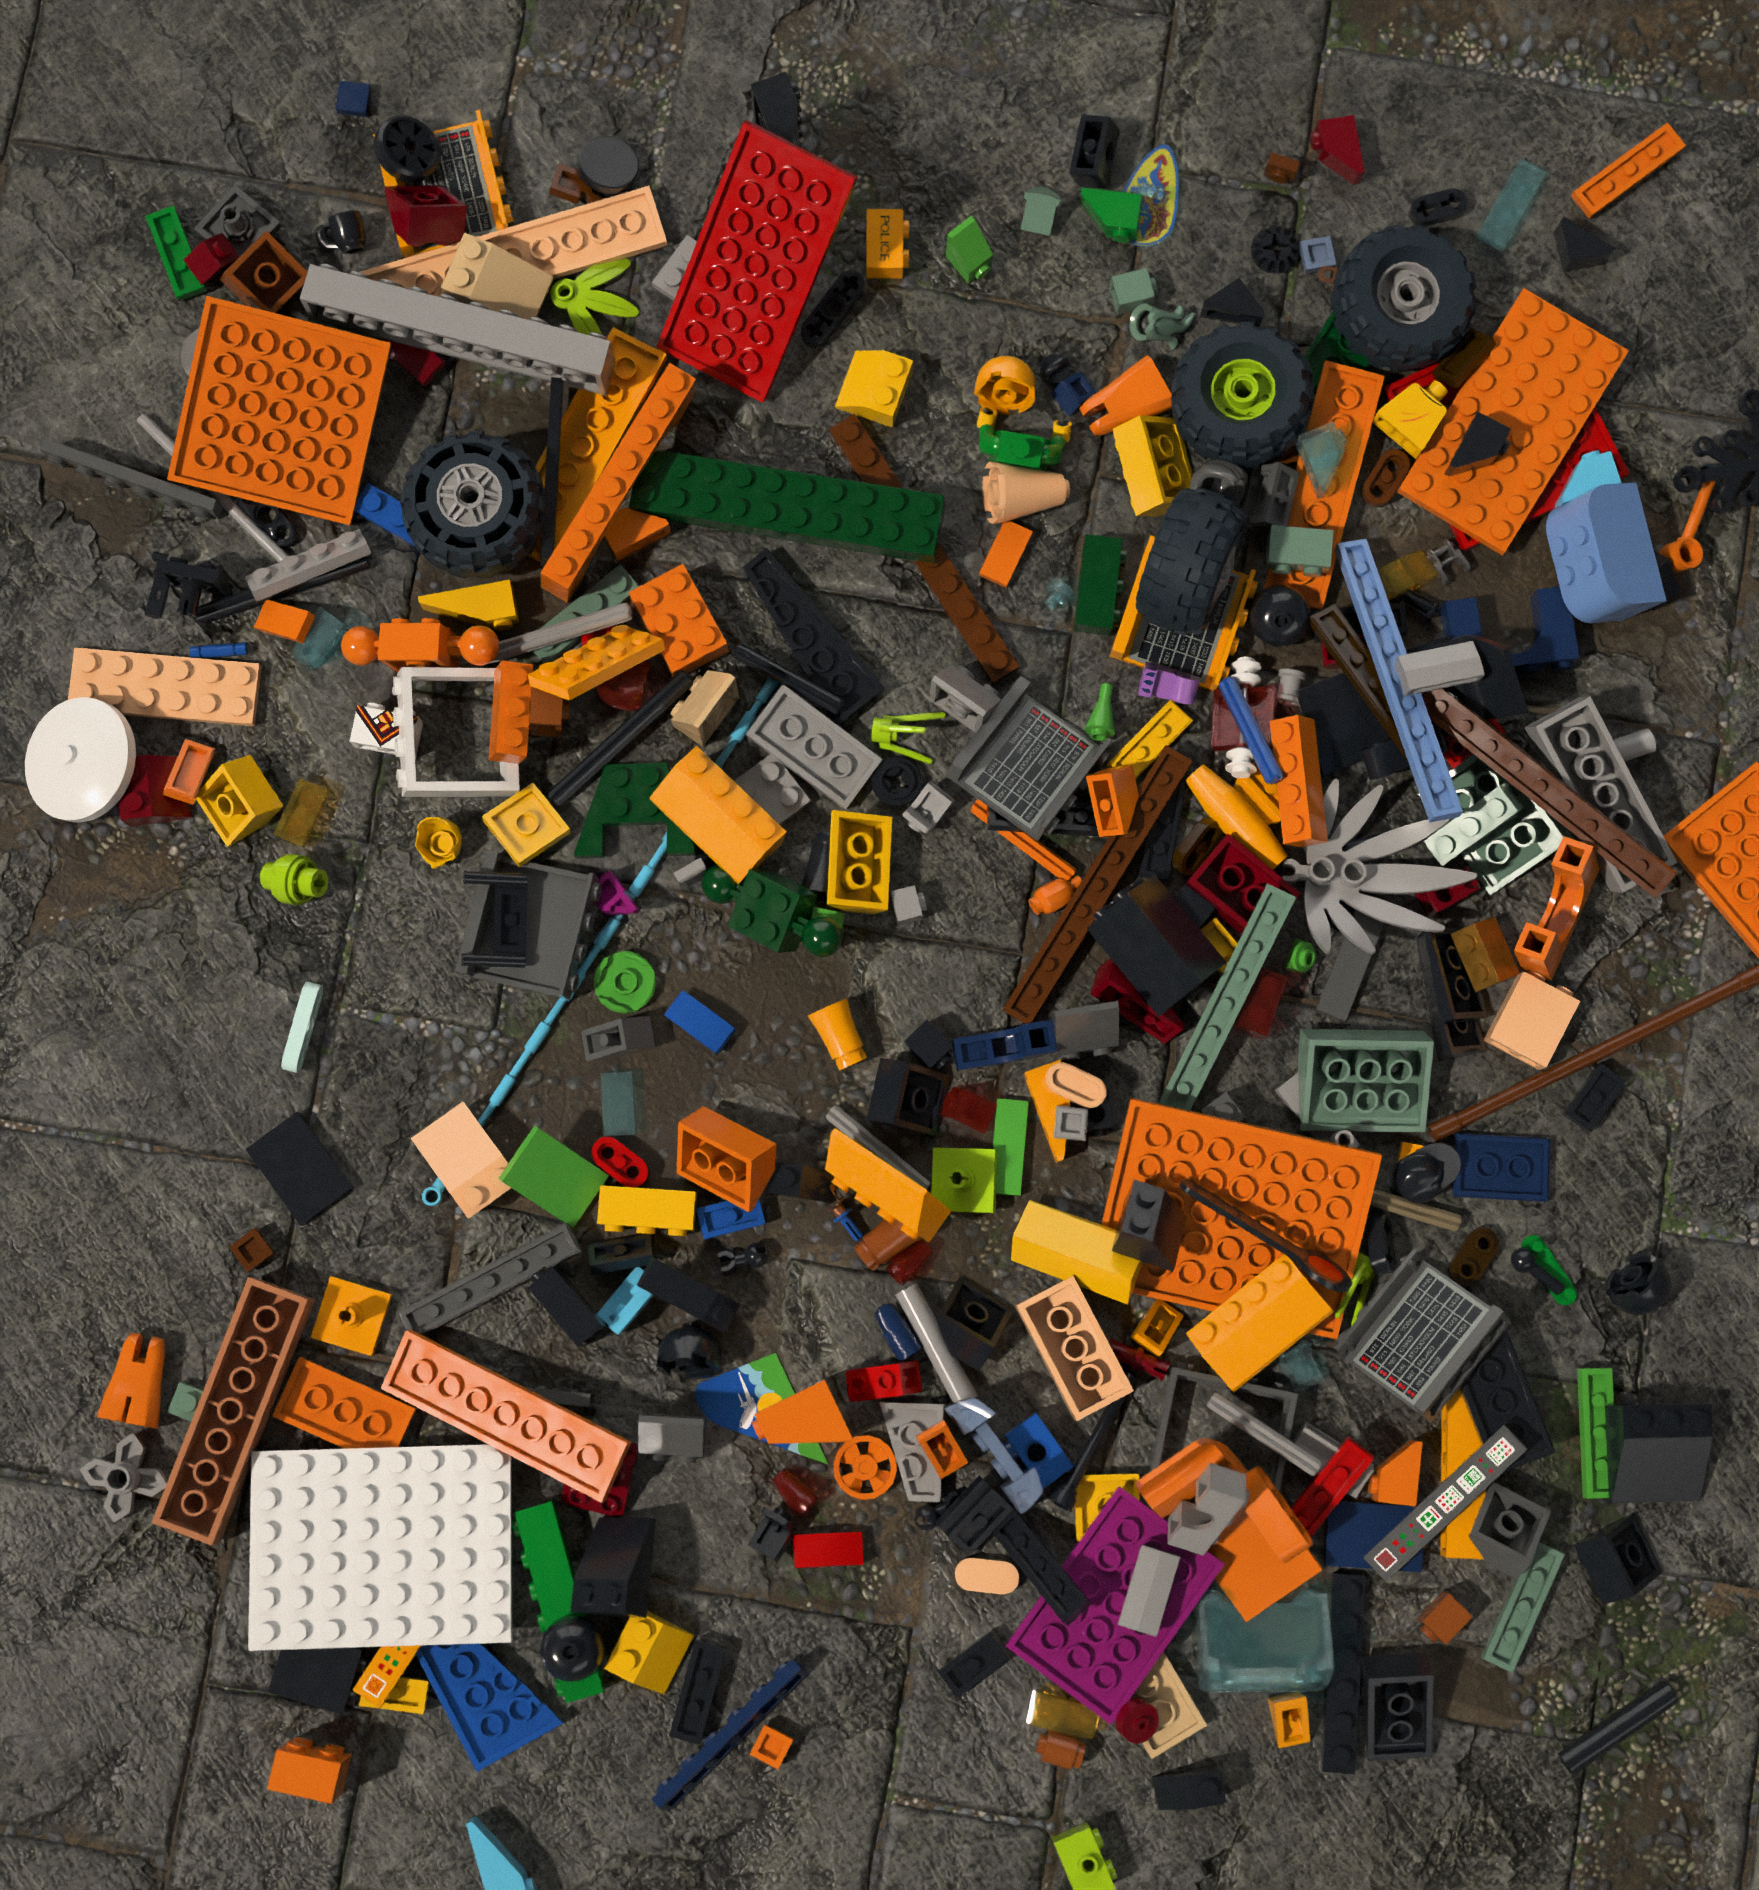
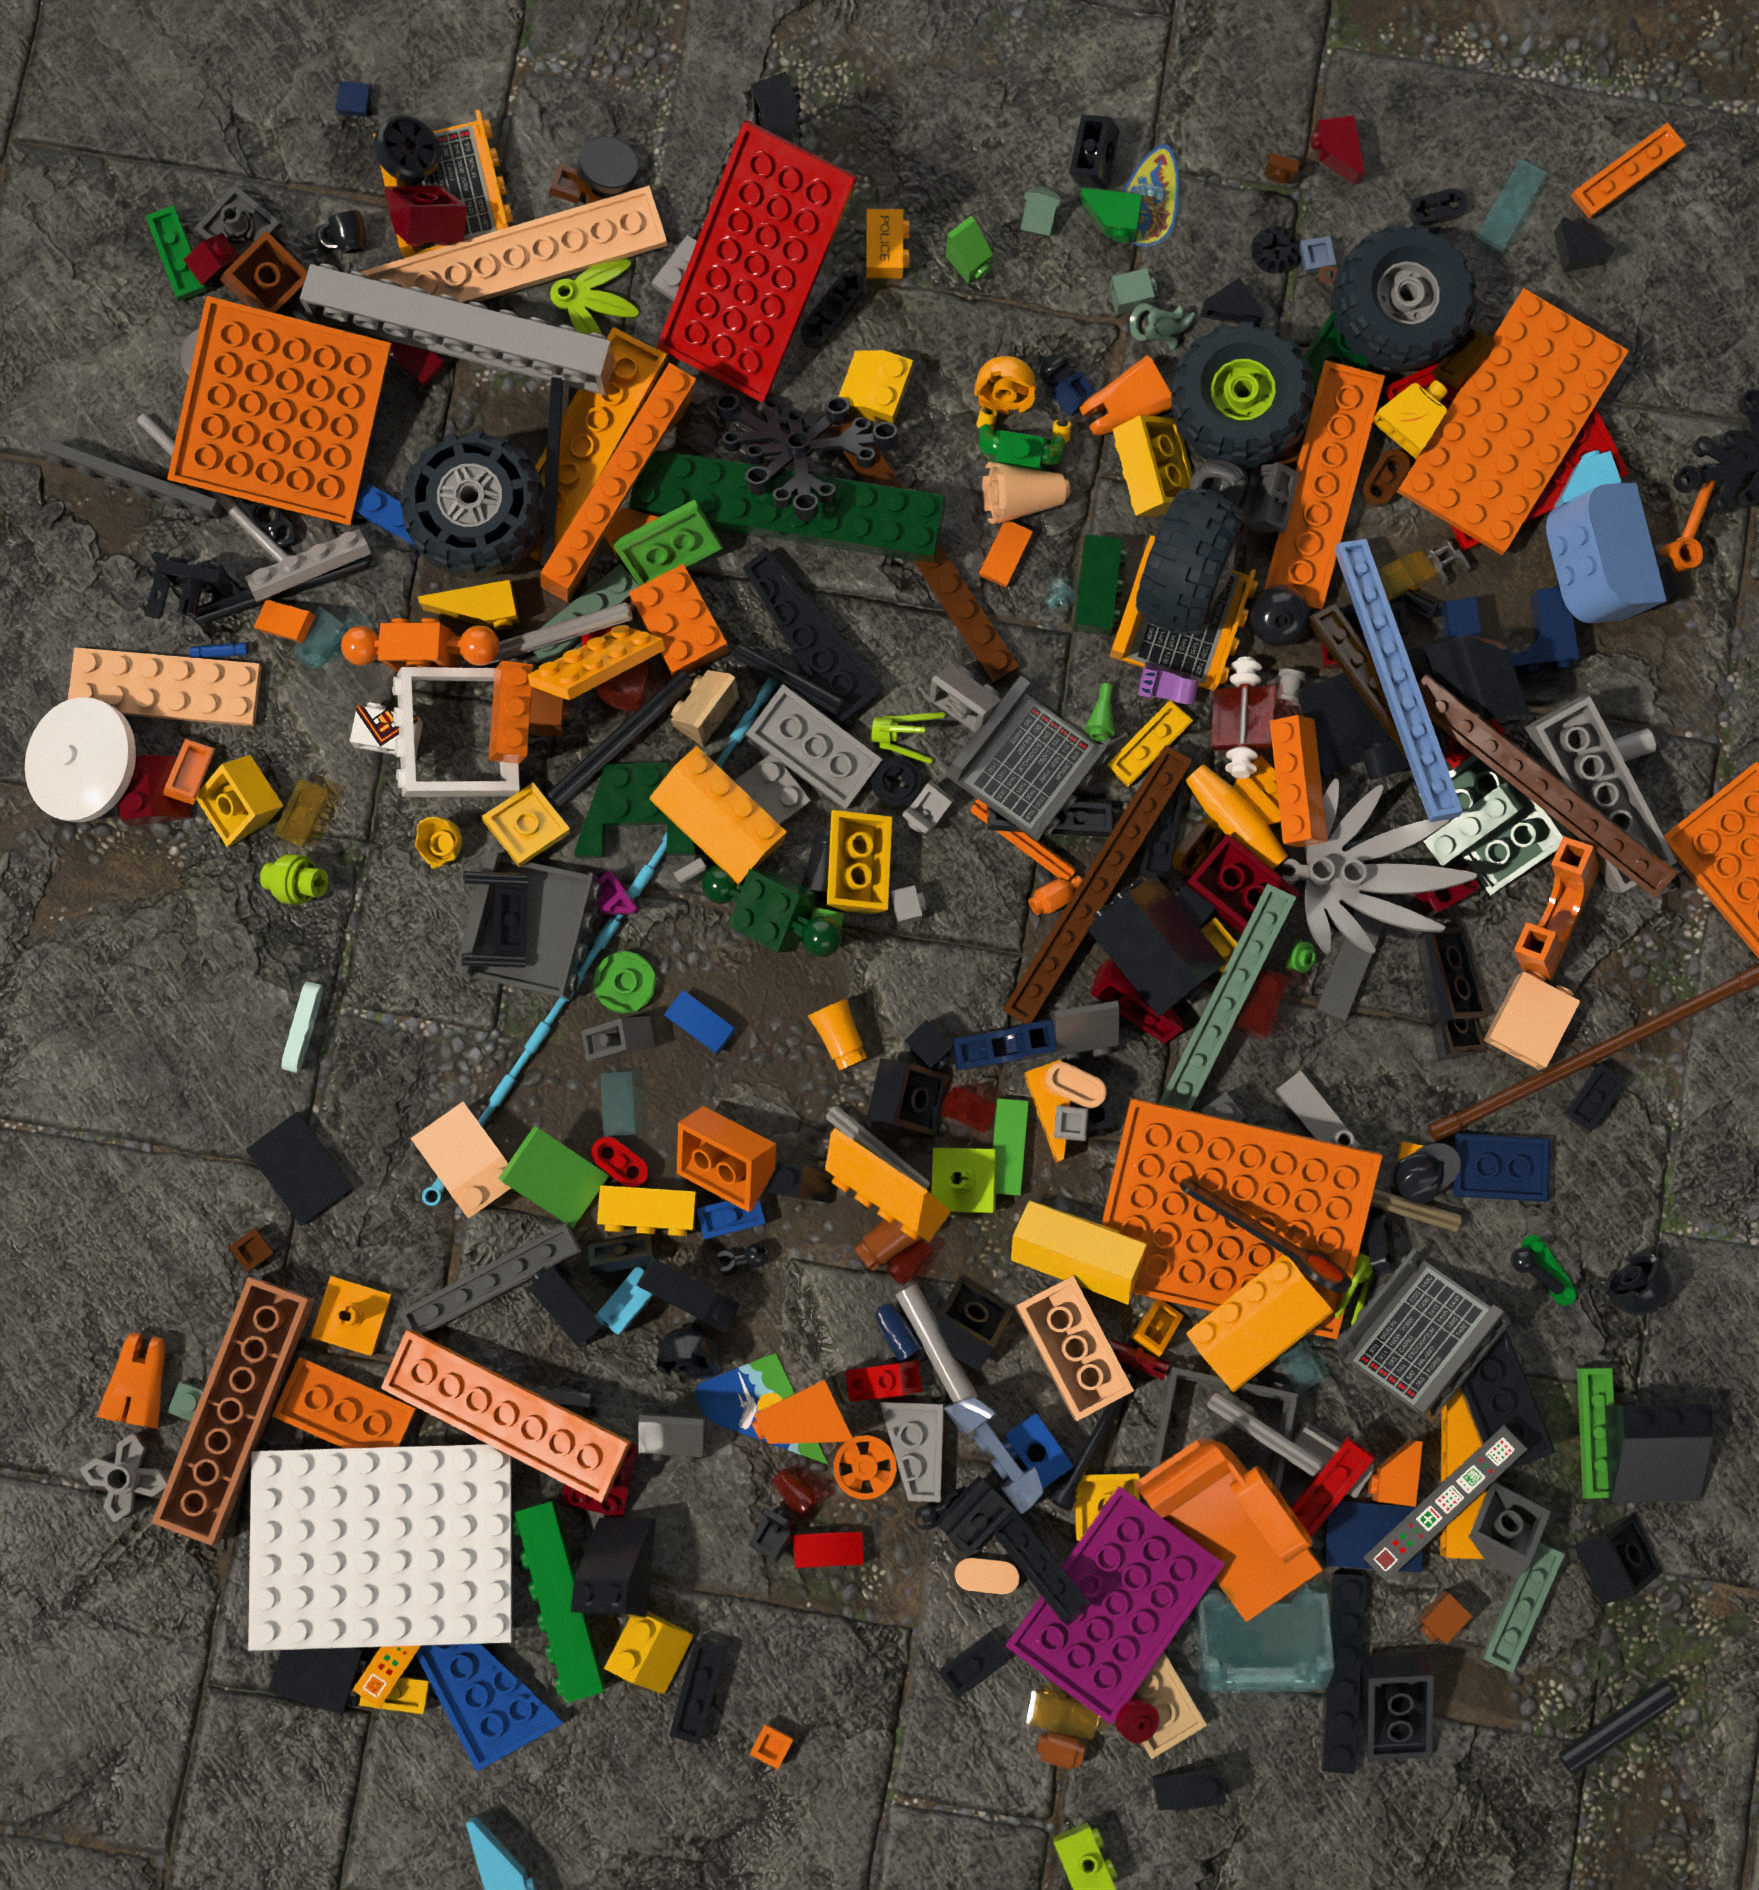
orange brick [267,1737,352,1804] -> none
tan slope [441,233,554,320] -> none
black cylinder [540,1615,605,1682] -> none
dark blue plate [651,1659,809,1812] -> none
blue piece [825,1185,864,1241] -> none
orange slope [916,1419,968,1479] -> none
orange slope [1086,765,1139,837] -> none
black slope [1111,1179,1187,1272] -> none
light grey piece [1118,1545,1180,1637] -> none
light grey arch [1168,1463,1249,1555] -> none
blue axle [1219,676,1283,785] -> none
sand green brick [1265,525,1334,577] -> none
light orange slope [1267,1691,1310,1748] -> none
clear light blue slope [1296,422,1346,499] -> none
sand green slope [1298,1029,1434,1132] -> none
light grey piece [1395,641,1485,696] -> none
black slope [1444,412,1511,477] -> none
dark brown plate [1448,1228,1499,1286] -> none
pearl gold brick [1451,917,1520,992] -> none
none -> bright green tile [612,499,723,586]
none -> black plant [715,393,898,522]

